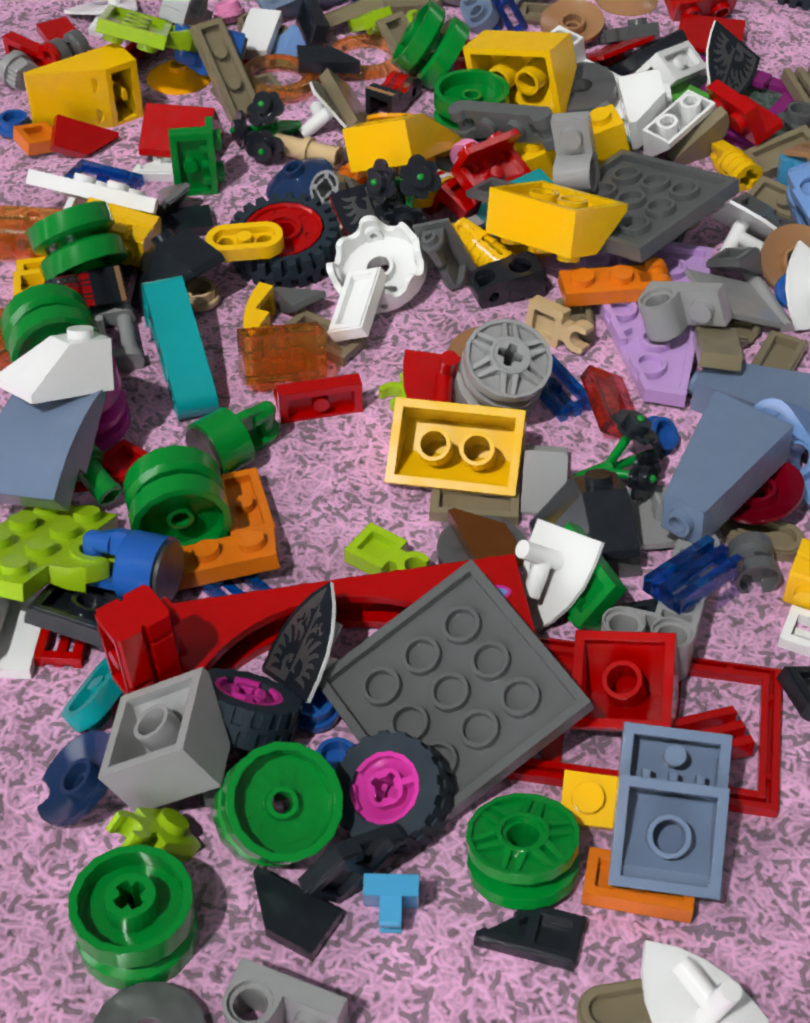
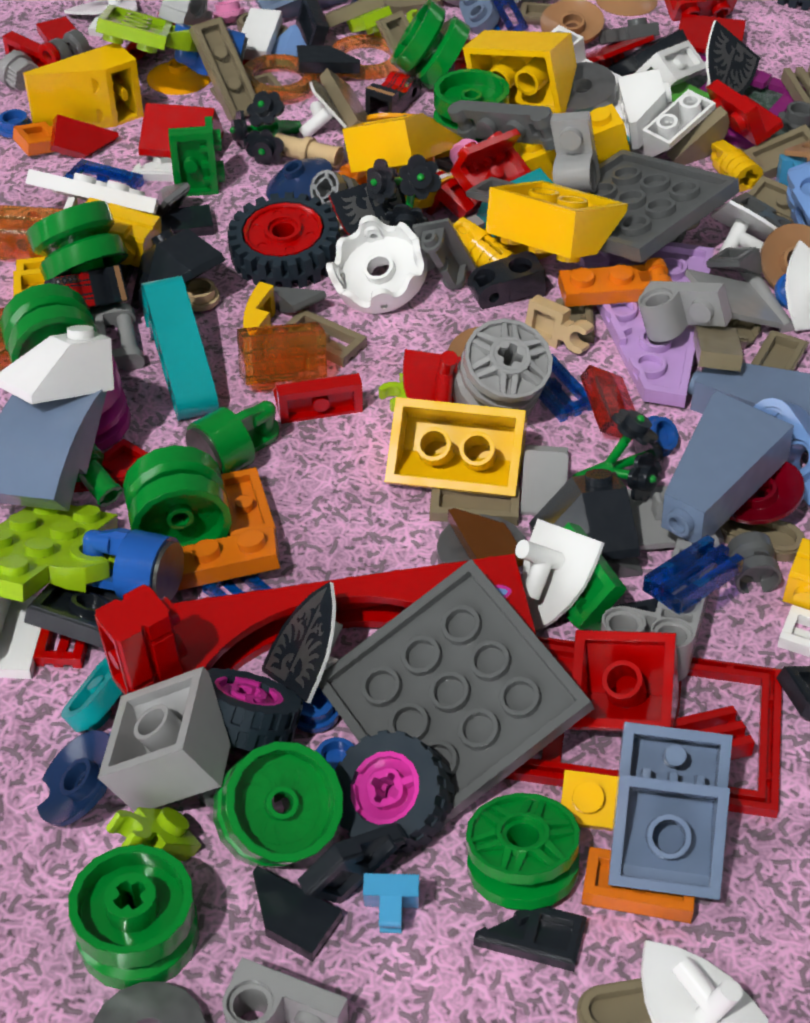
yellow plate [205,221,285,263] -> none
white tile [327,267,387,342] -> none
lime plate [344,522,430,575] -> none

